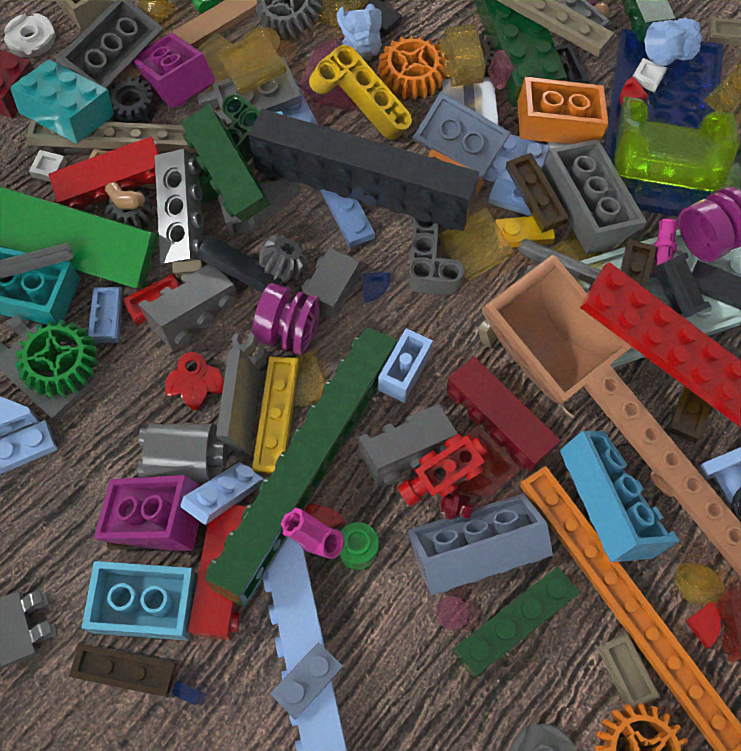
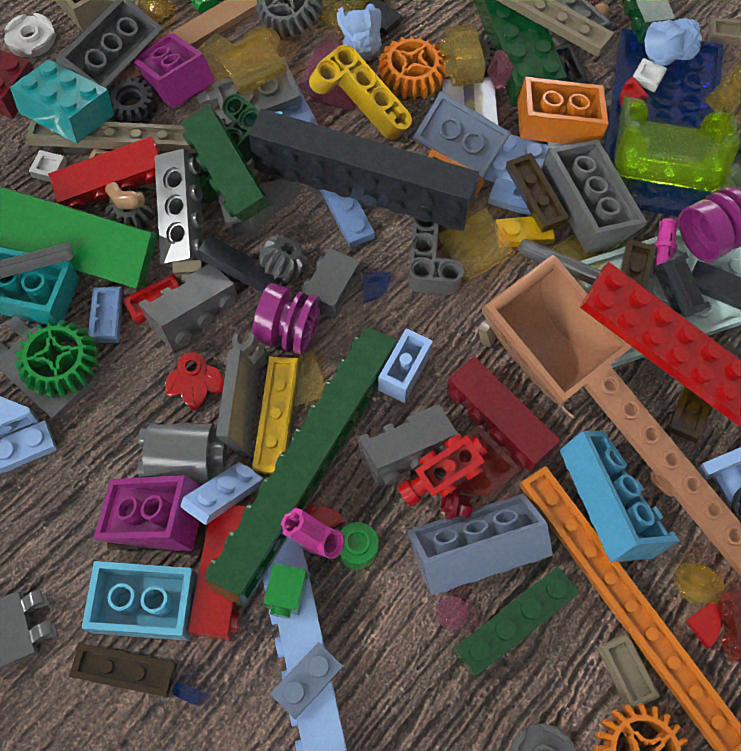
none -> green brick [263,563,309,619]

